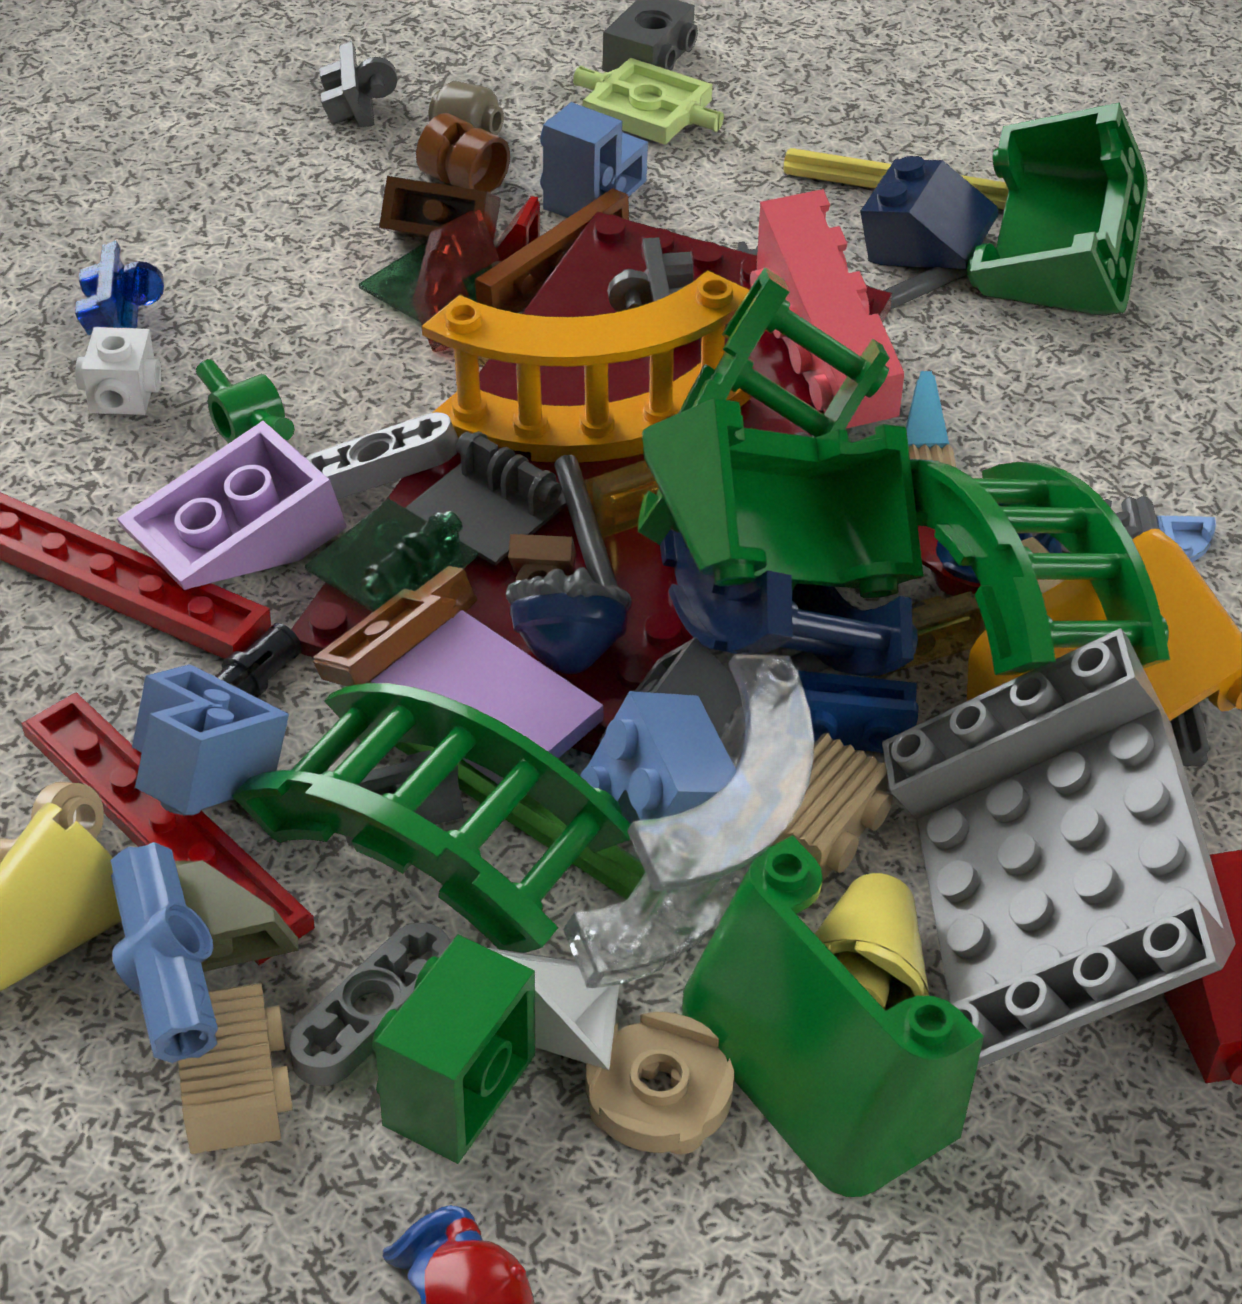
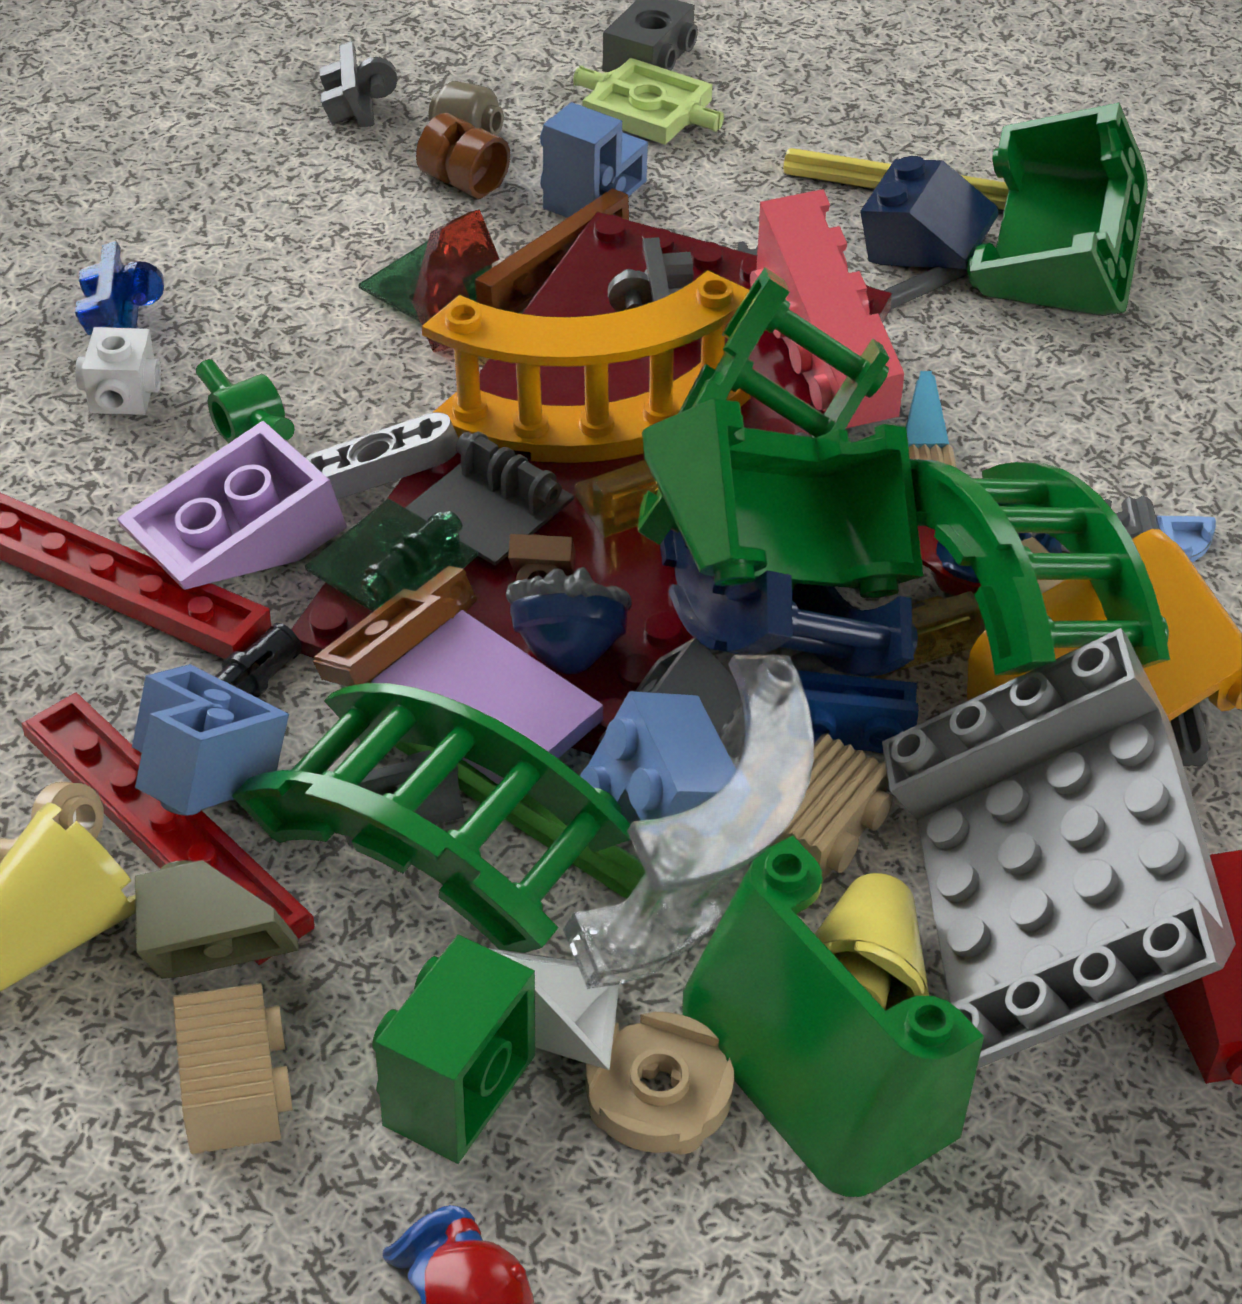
medium blue piece [110,842,218,1063] -> none
light grey beam [289,923,451,1086] -> none
reddish brown brick [379,176,501,249] -> none
red slope [490,196,540,262] -> none
dark grey bar [554,455,618,587] -> none

